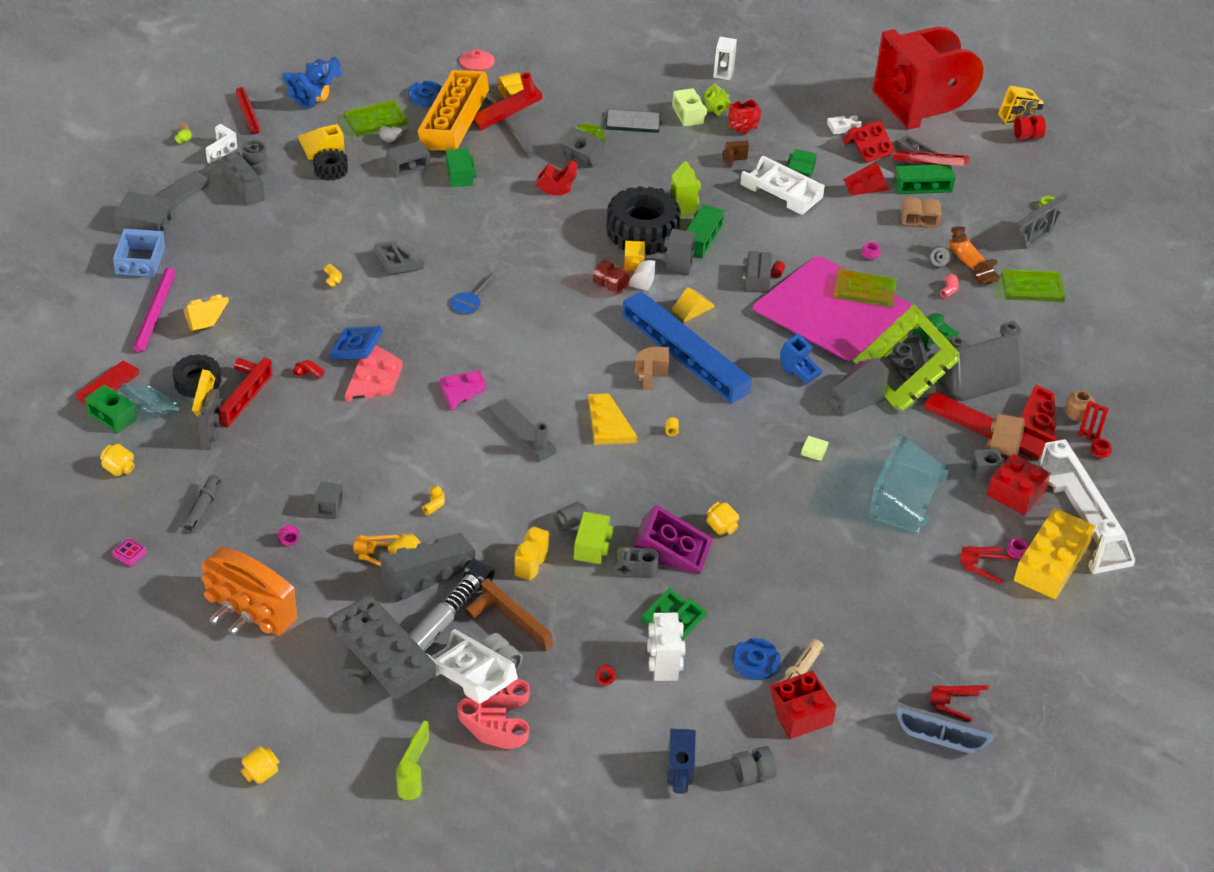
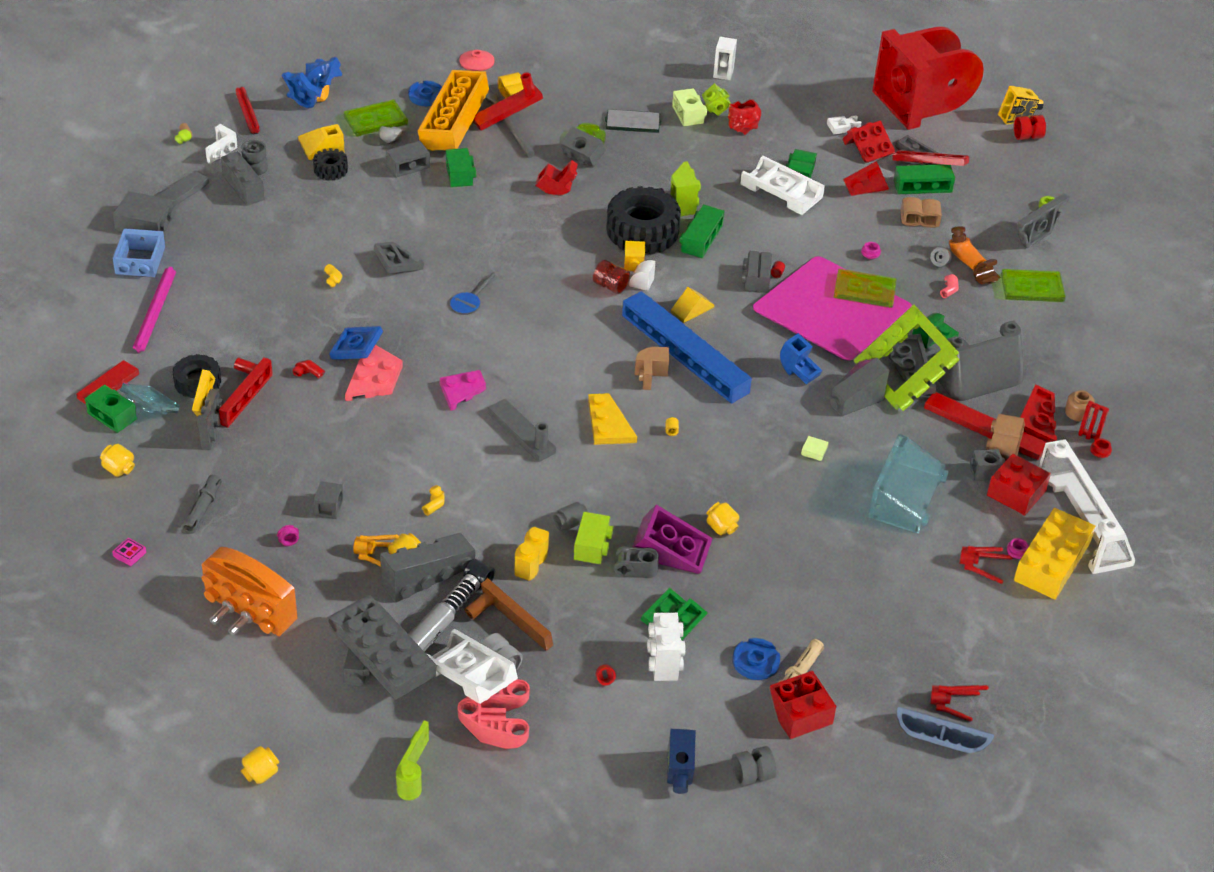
yellow slope [183,295,229,332] -> none
dark grey brick [663,229,696,276] -> none
reddish brown bracket [722,140,749,167] -> none

